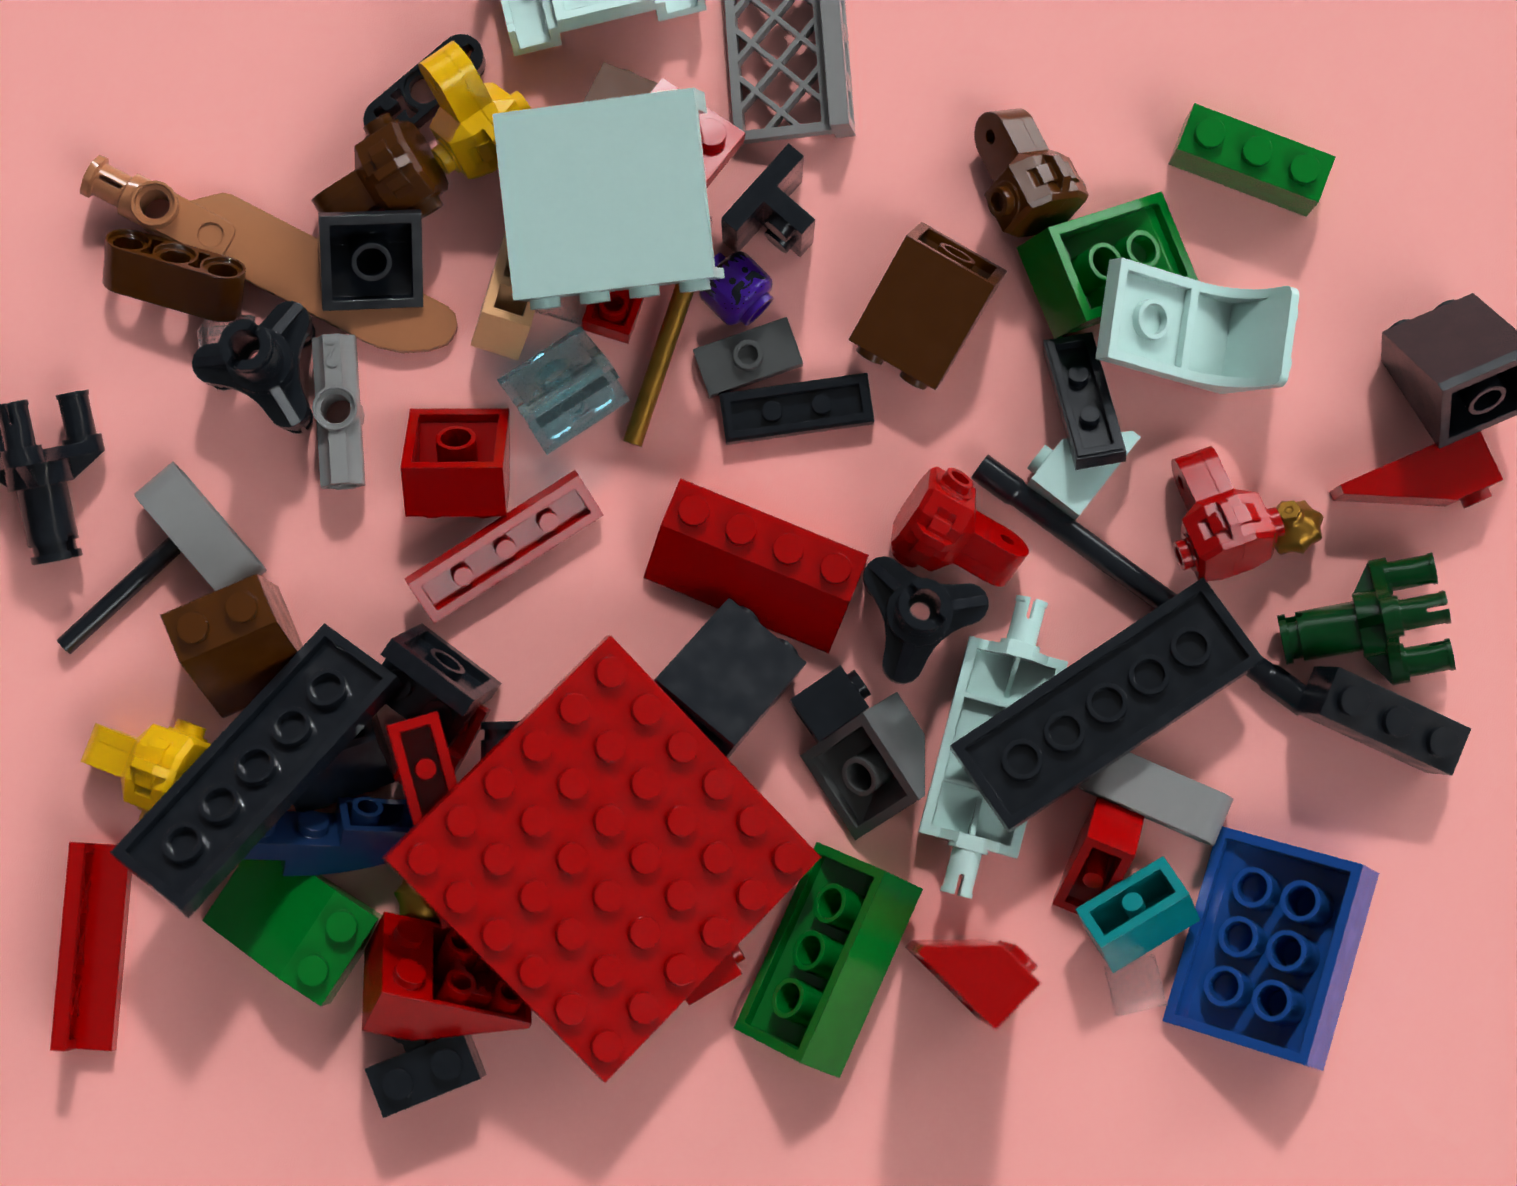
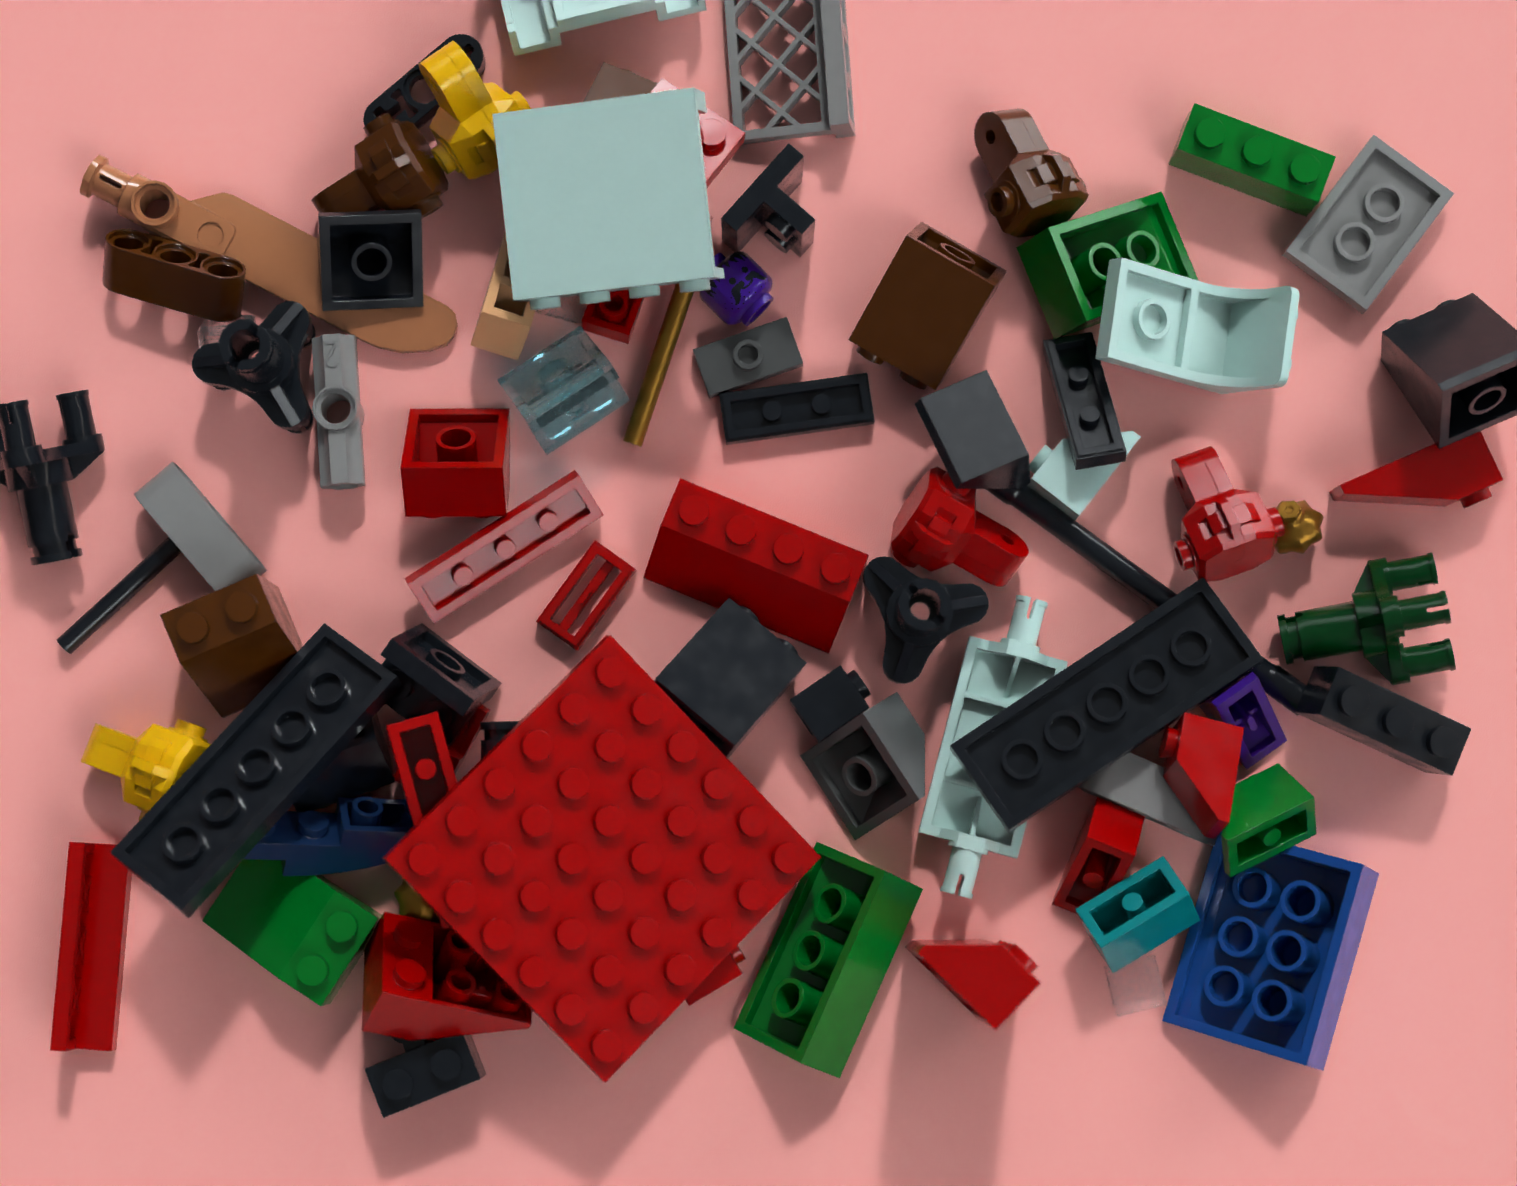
none -> red tile [536,540,636,652]
none -> black slope [915,370,1030,489]
none -> red slope [1159,712,1244,839]
none -> dark purple slope [1199,672,1287,769]
none -> green slope [1221,763,1317,878]
none -> light grey plate [1282,135,1454,314]

